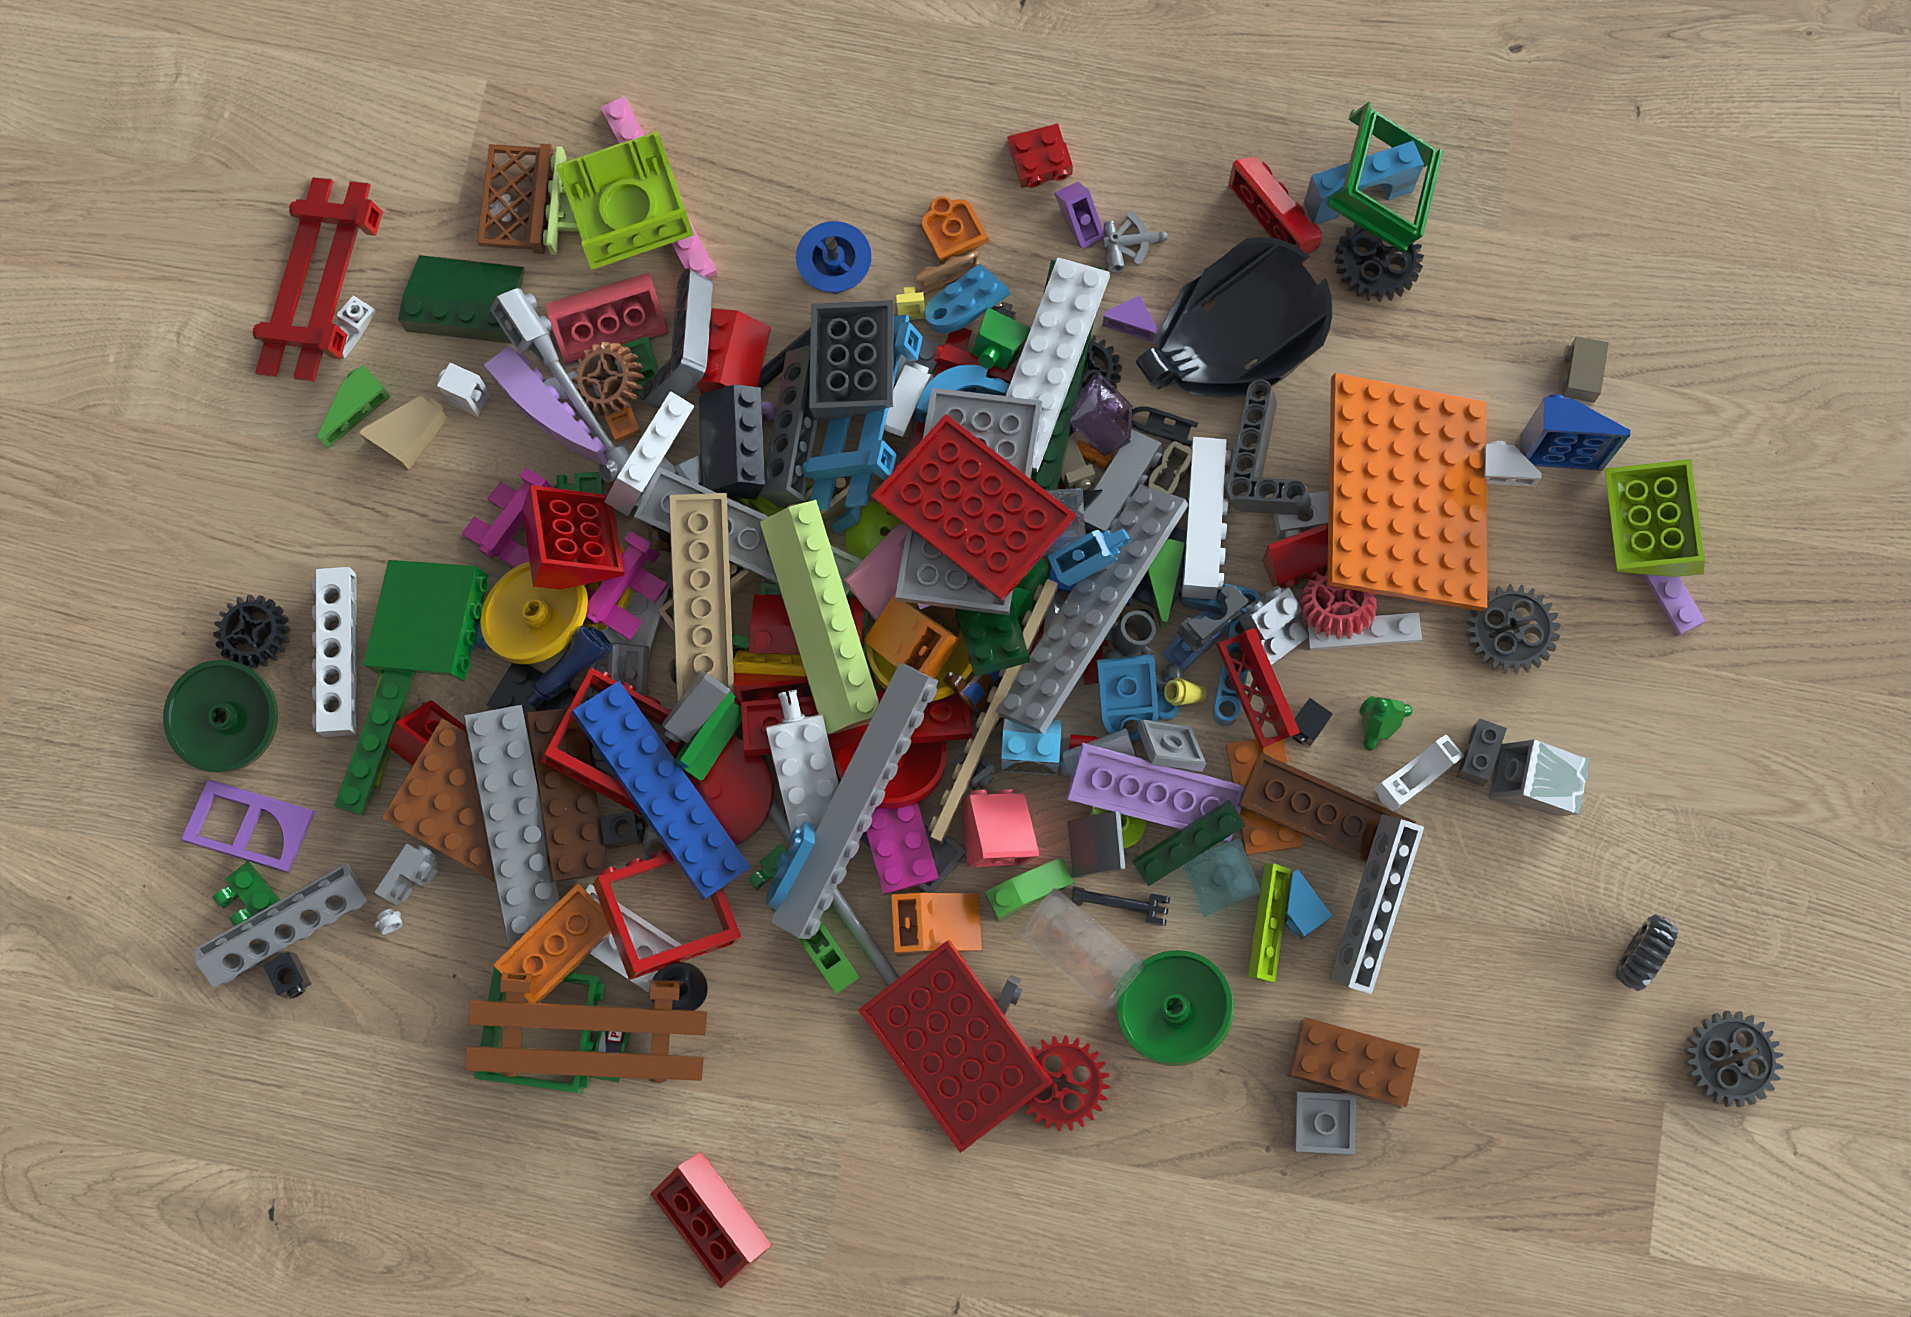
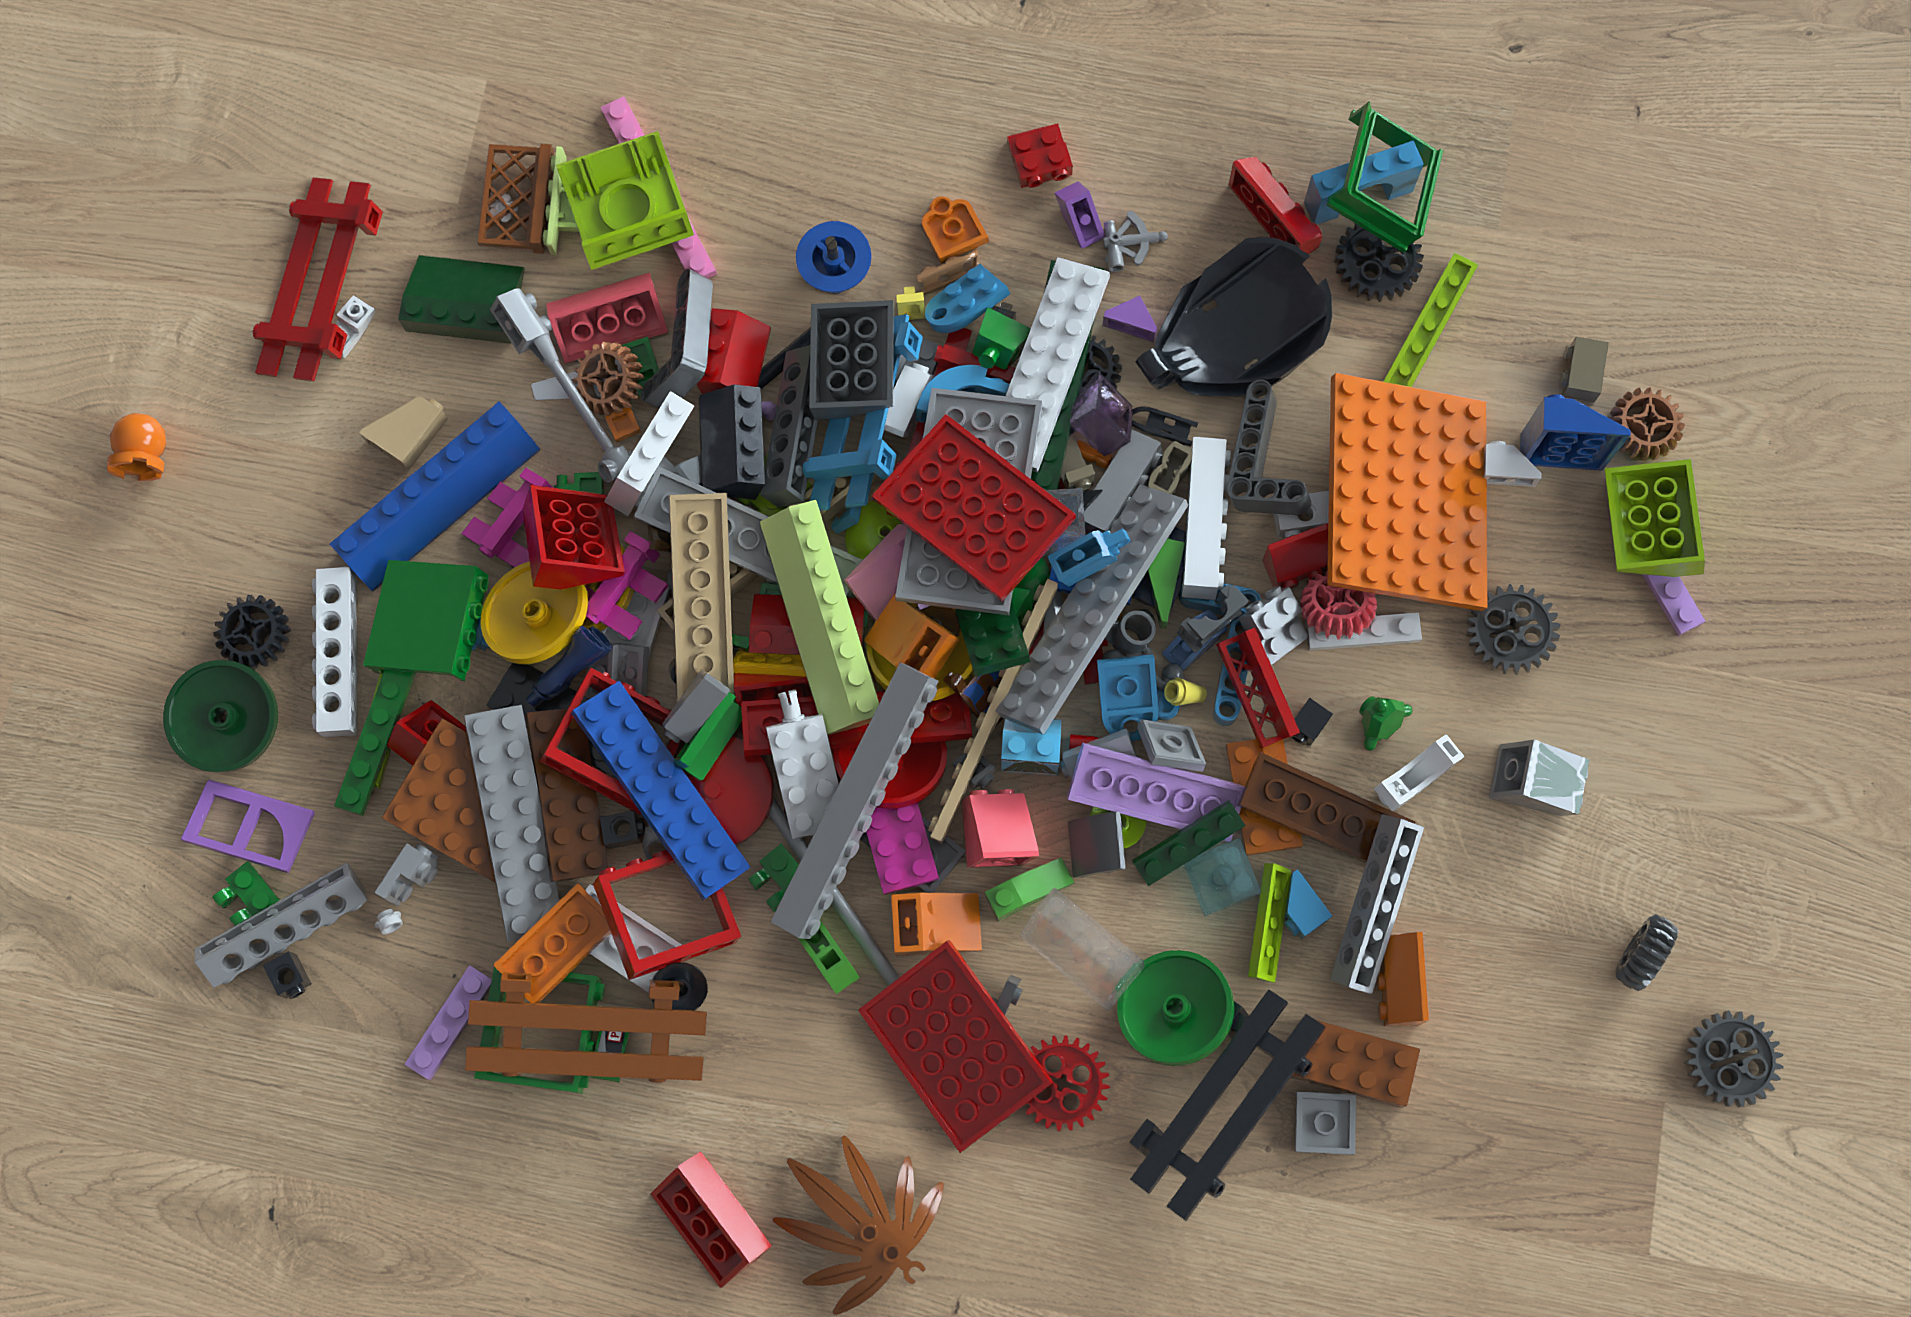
bright green slope [317,365,391,448] -> none
white brick [437,363,490,417] -> none
lavender slope [484,345,609,465] -> none
dark azure plate [765,820,815,910] -> none
black hinge [1070,886,1170,926] -> none
dark grey brick [1456,719,1507,787] -> none
none -> orange tile [107,413,166,481]
none -> blue slope [330,401,540,592]
none -> lavender plate [405,965,492,1080]
none -> dark orange plant [773,1136,944,1315]
none -> black fence [1129,989,1326,1221]
none -> orange slope [1376,932,1429,1027]
none -> lime plate [1383,252,1479,387]
none -> nougat gear [1610,387,1685,461]

